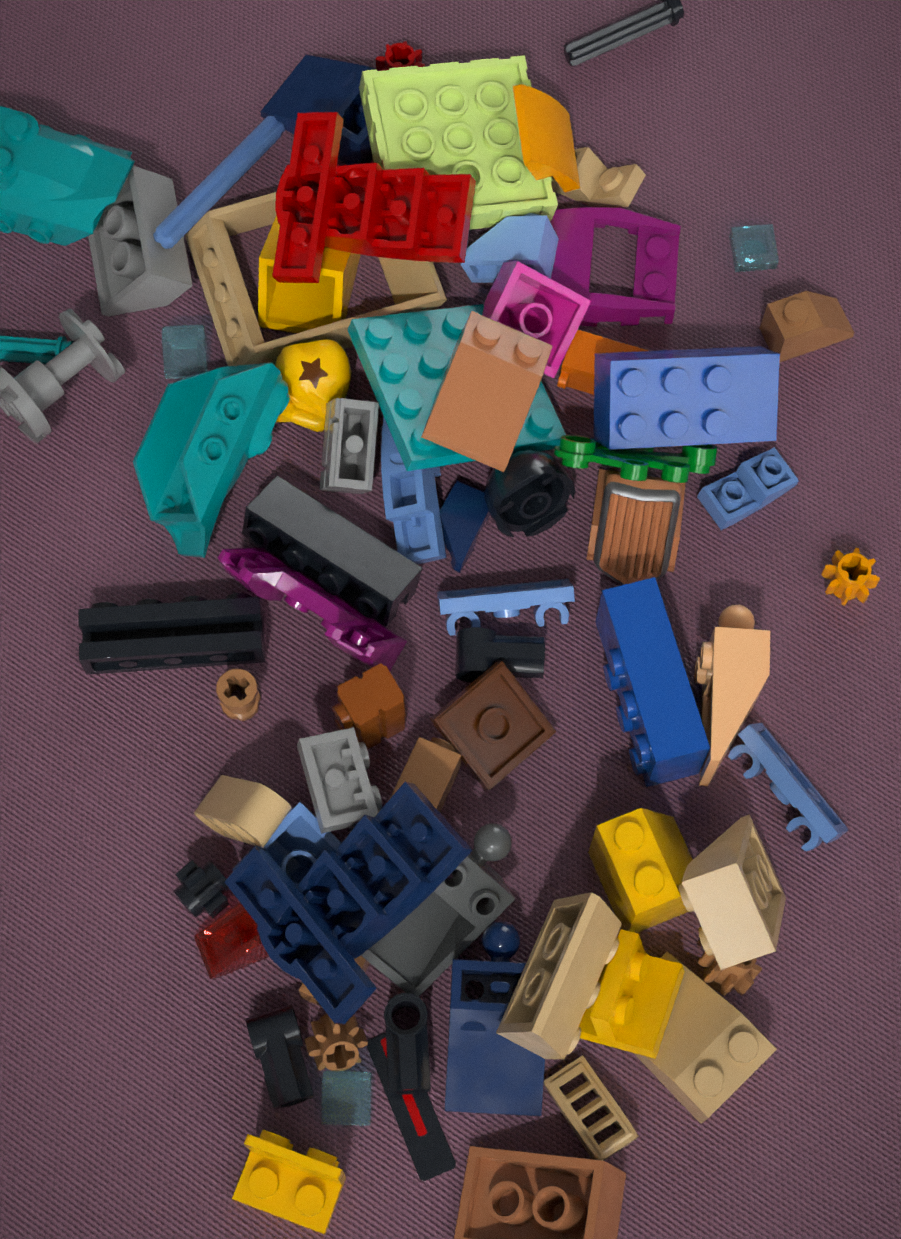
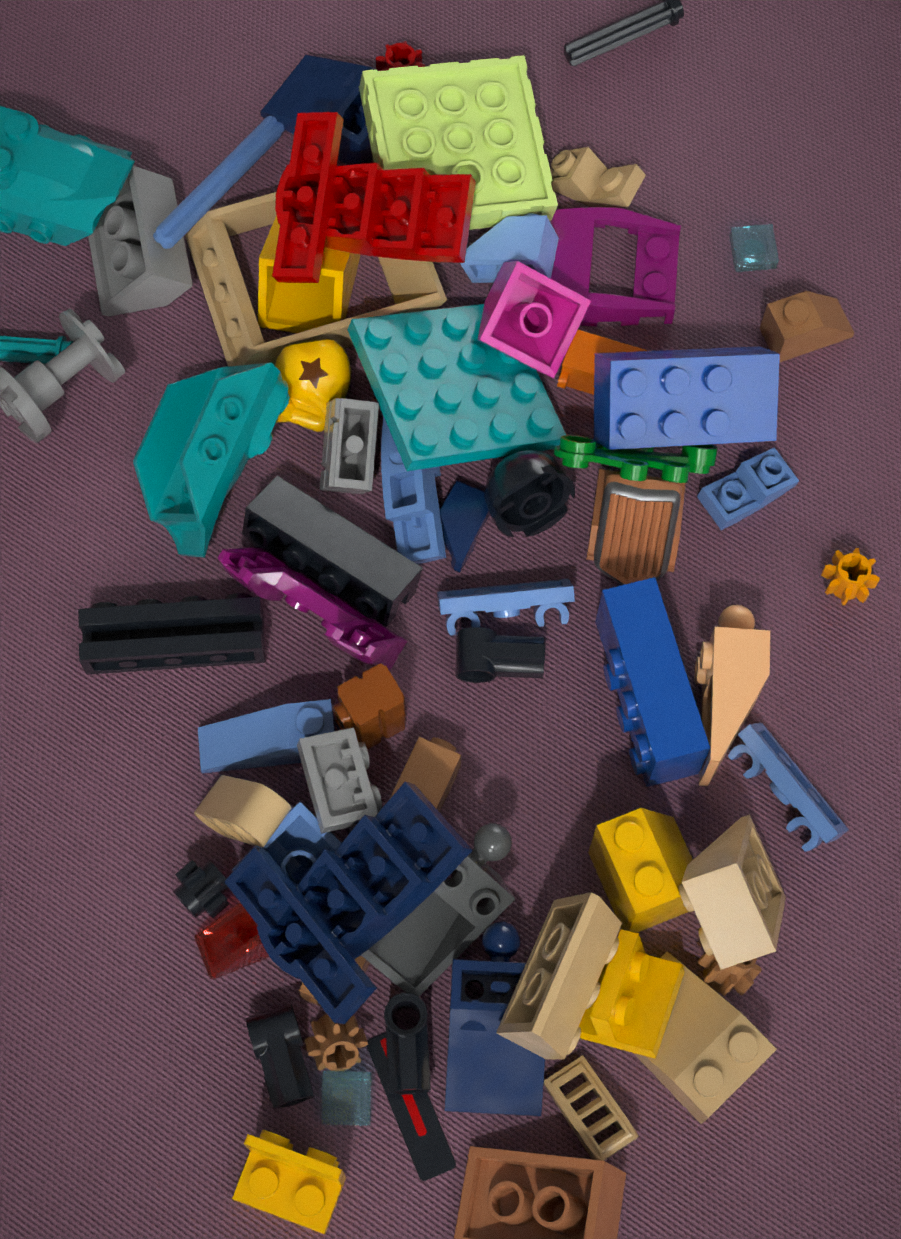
clear light blue slope [162,325,208,379] -> none
medium nougat bush [216,669,261,721] -> none
nougat slope [421,311,552,472] -> none
reddish brown tile [430,661,556,790] -> none
light orange slope [513,84,580,192] -> none
none -> medium blue slope [198,699,335,774]

